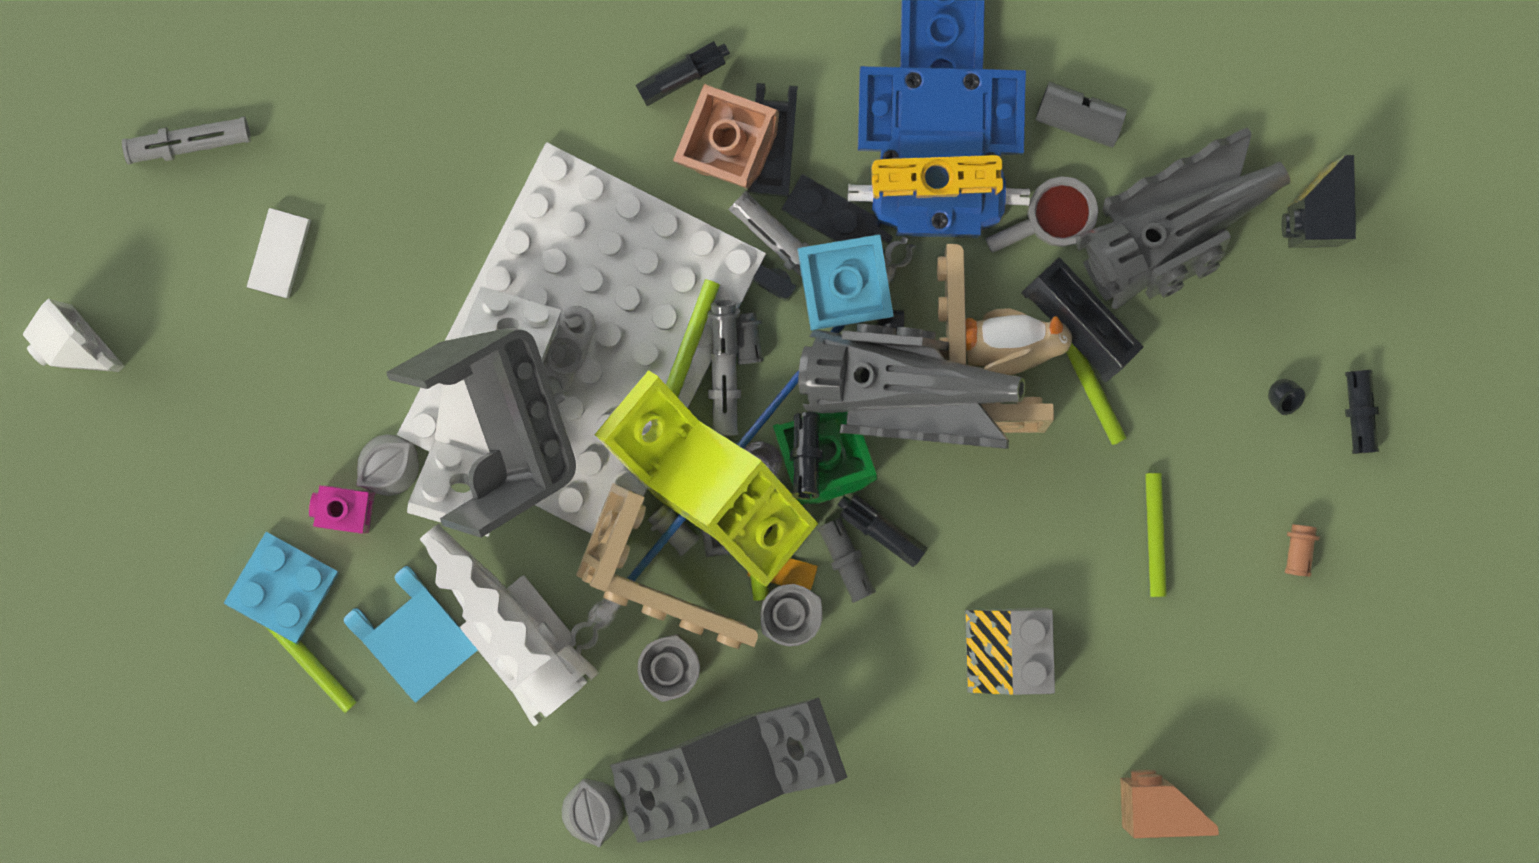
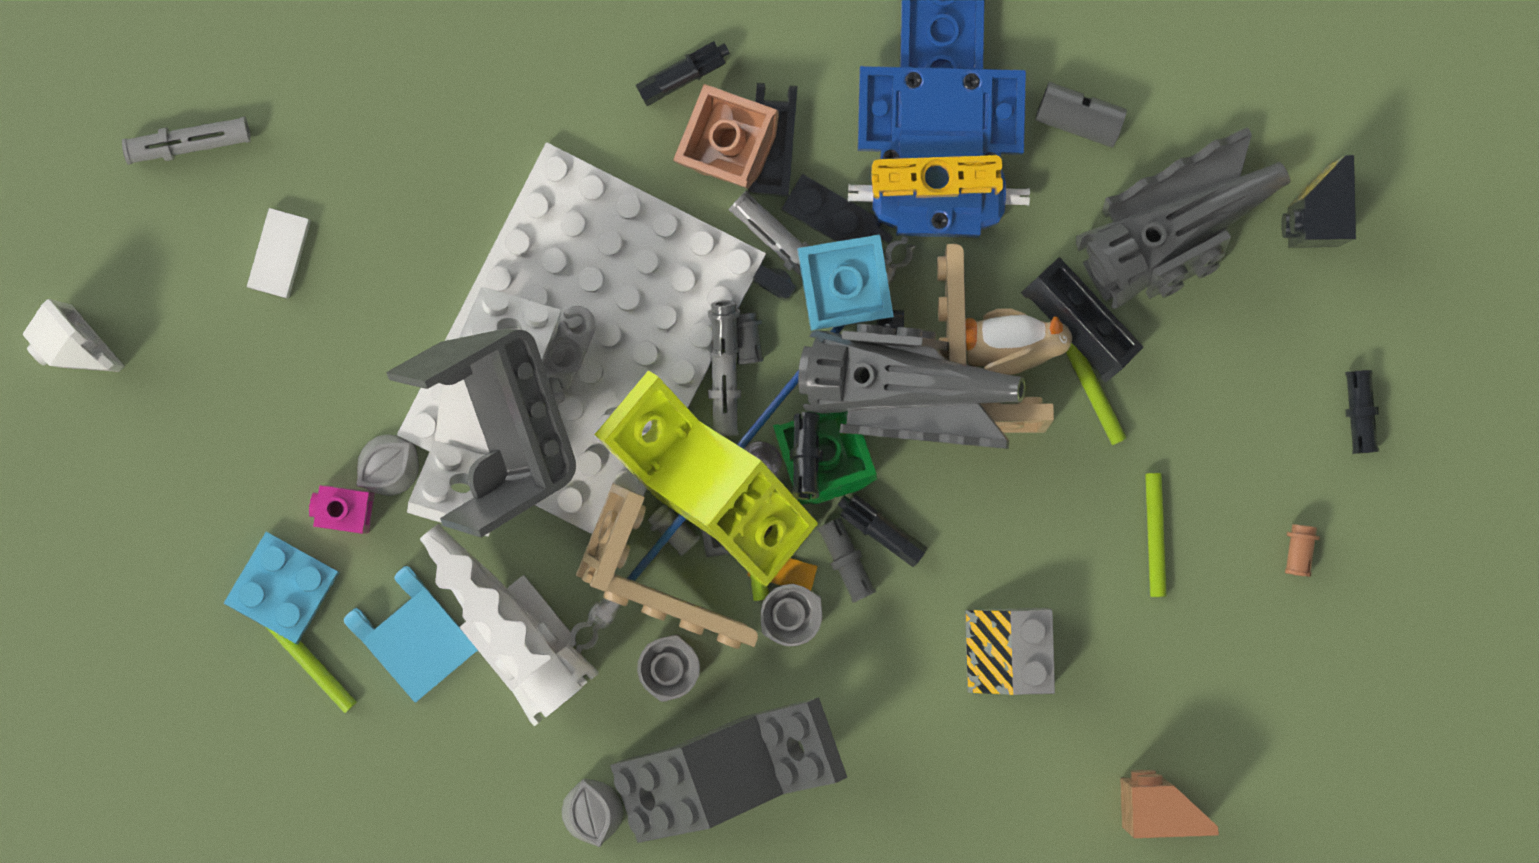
lime bar [666,279,720,398] -> none
piece [986,176,1098,253] -> none
black hinge [1268,379,1305,415] -> none

